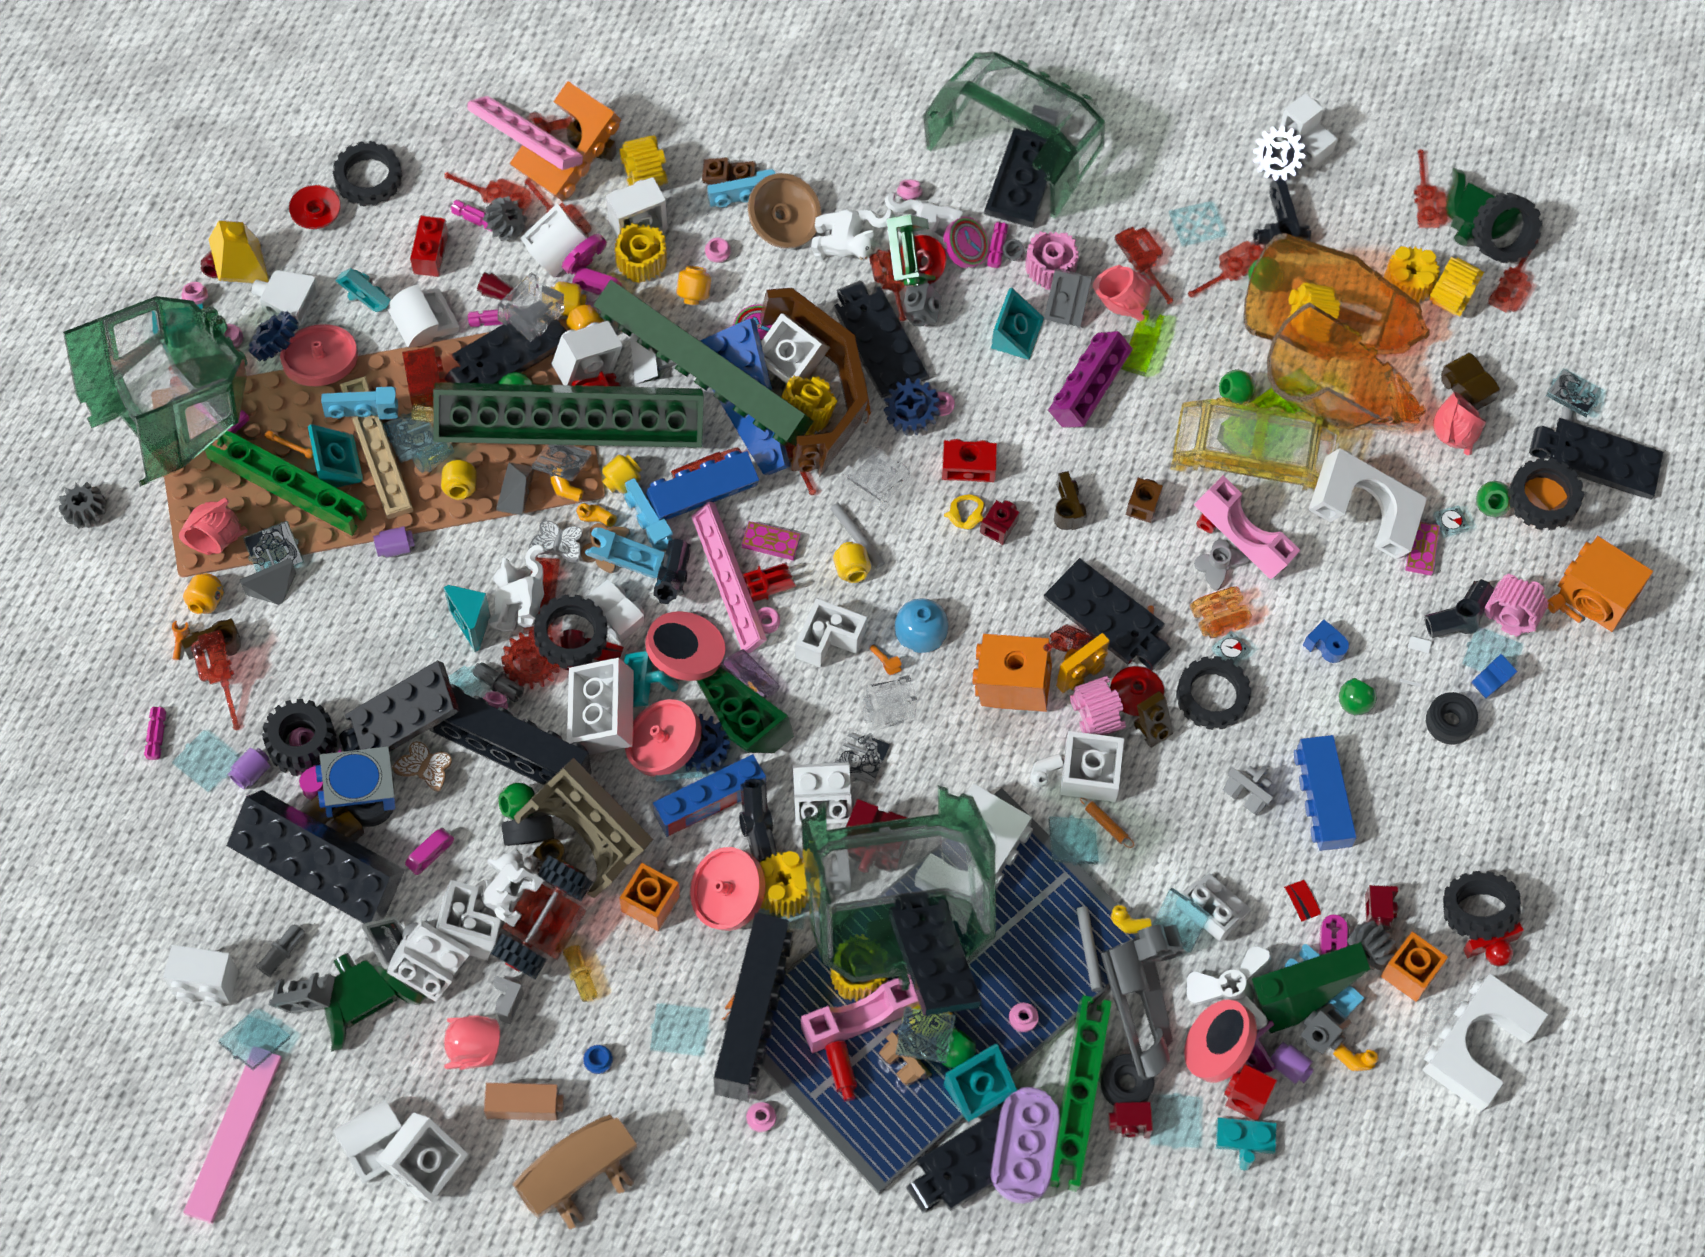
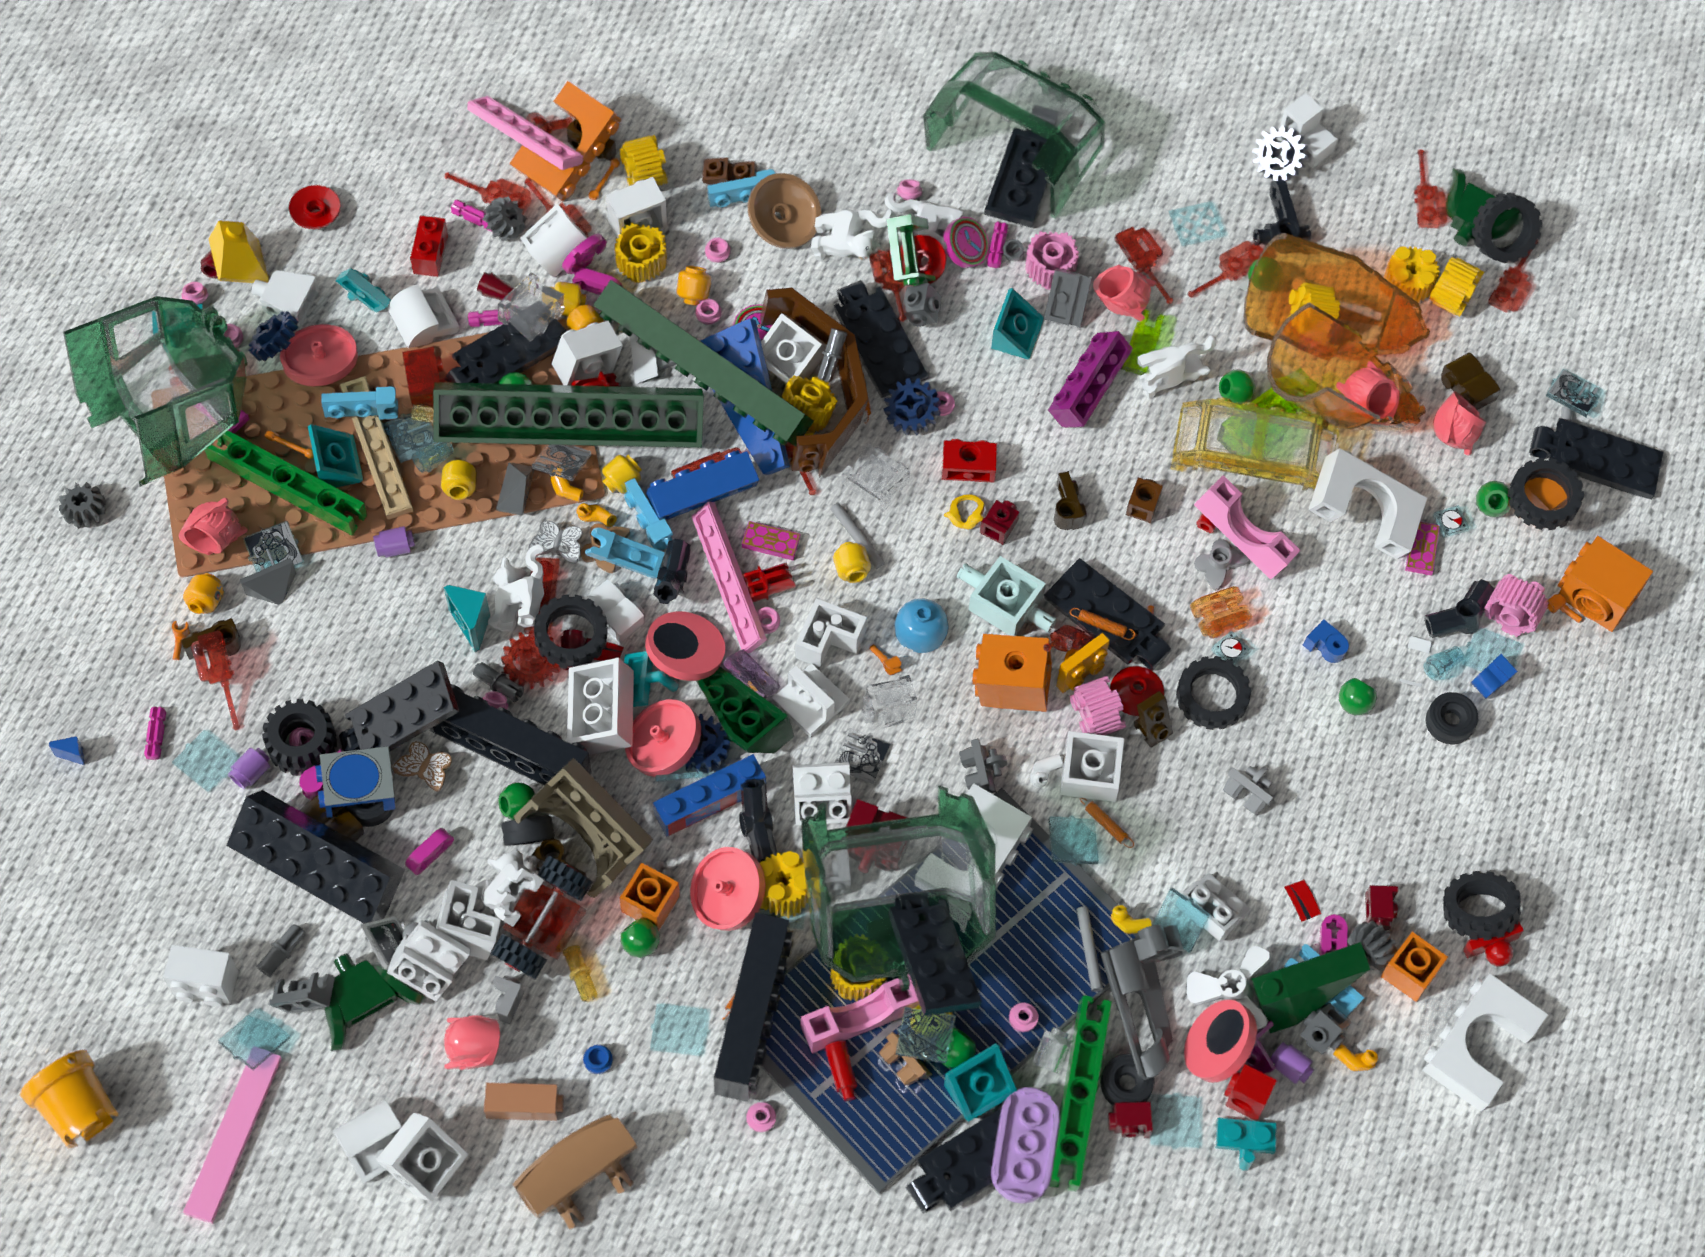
black tyre [333,141,402,206] -> none
clear light blue tile [448,665,482,696] -> none
blue brick [1294,735,1357,851] -> none
none -> light orange piece [20,1050,119,1149]
none -> blue slope [49,736,85,765]
none -> orange hinge [589,158,620,200]
none -> green piece [620,918,660,958]
none -> bright pink plate [696,299,721,324]
none -> white bracket [772,663,850,738]
none -> dark grey axle [818,328,848,382]
none -> light aqua brick [957,556,1057,636]
none -> dark grey hips [959,738,1008,793]
none -> clear brick [1032,1027,1072,1074]
none -> orange piece [1070,608,1135,640]
none -> white animal [1138,335,1217,399]
none -> coral helmet [1336,361,1399,423]
none -> clear light blue cone [1423,646,1464,681]

